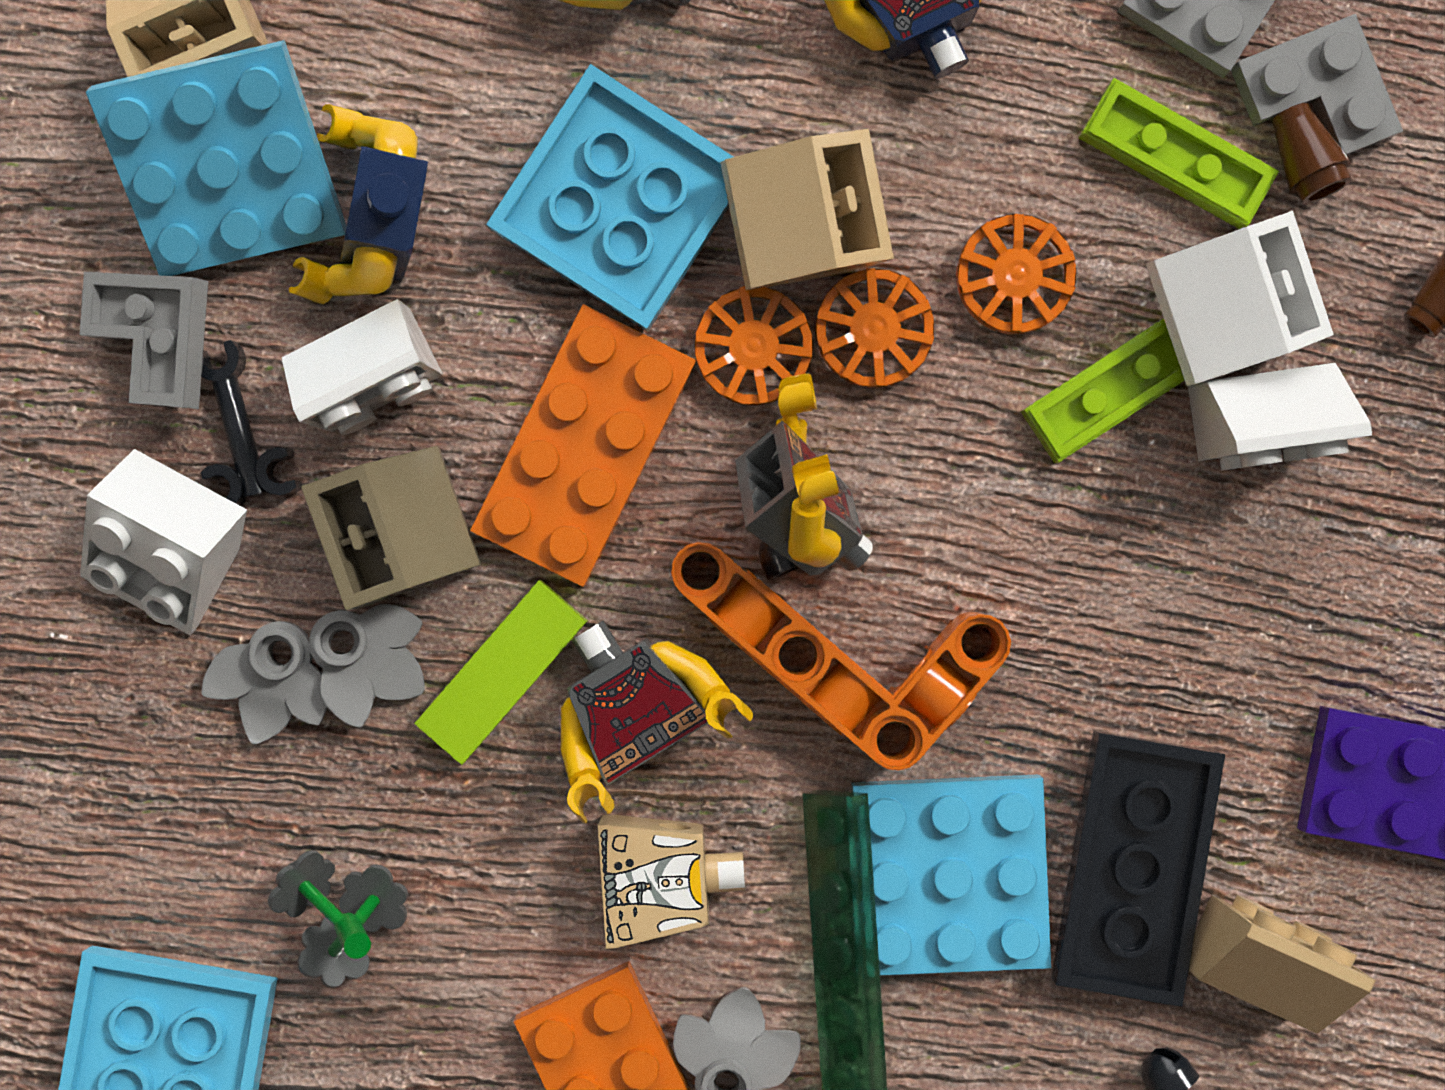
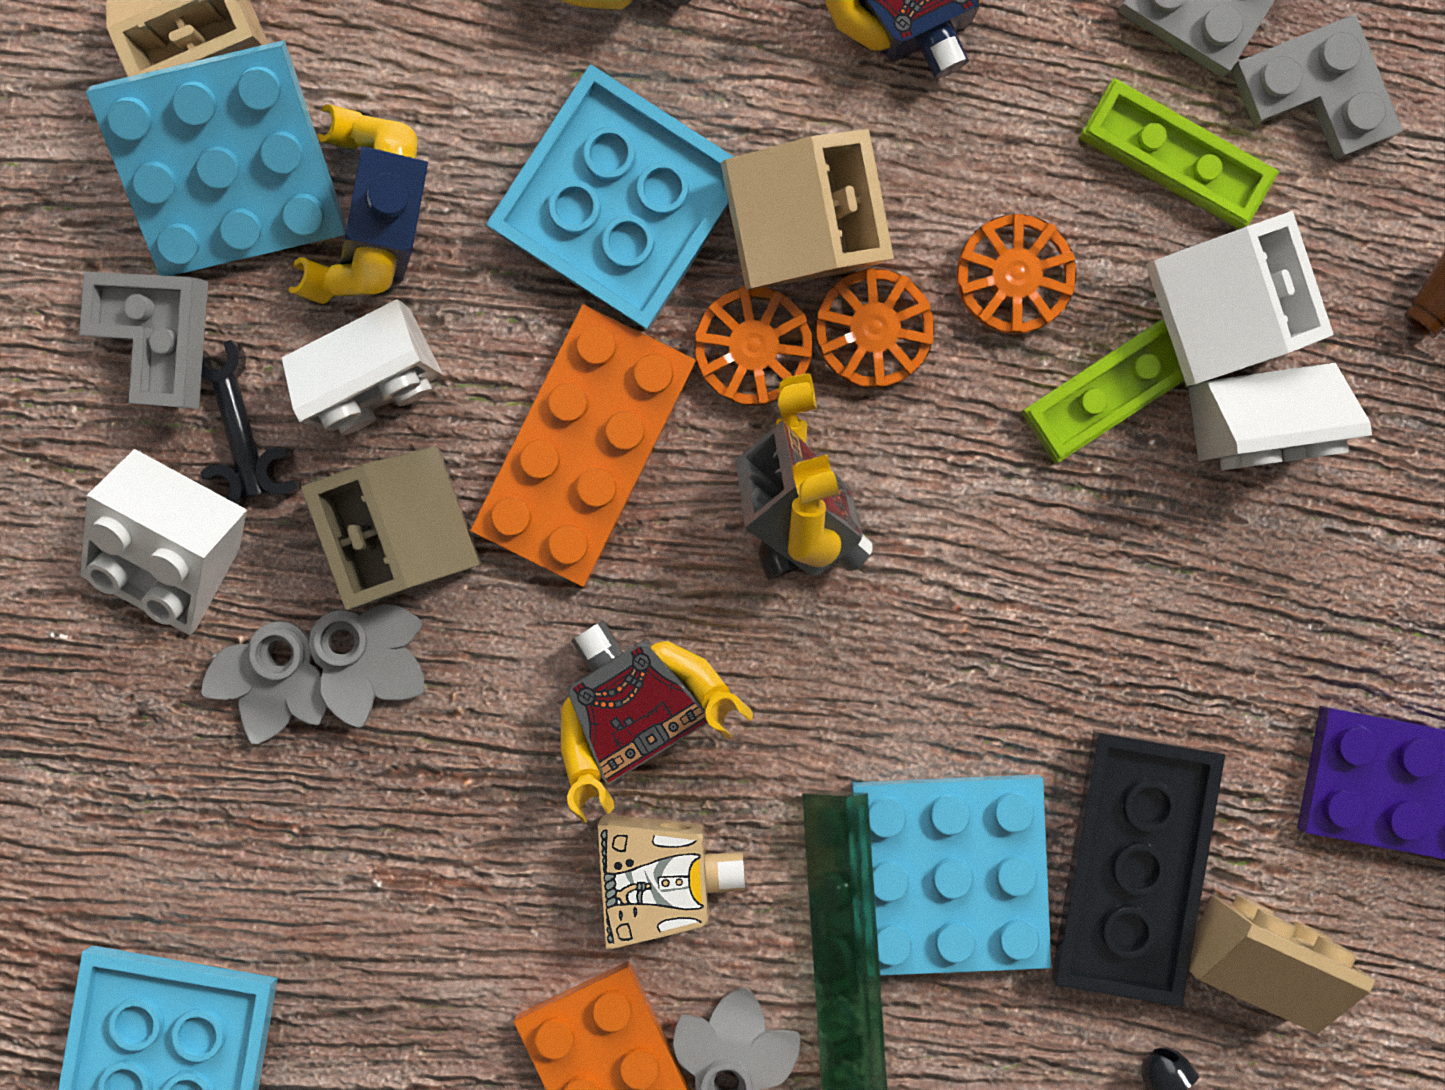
dark grey plant [268,850,408,988] -> none
lime tile [414,580,588,765] -> none
orange beam [671,542,1011,771] -> none
reddish brown cone [1271,103,1352,204] -> none

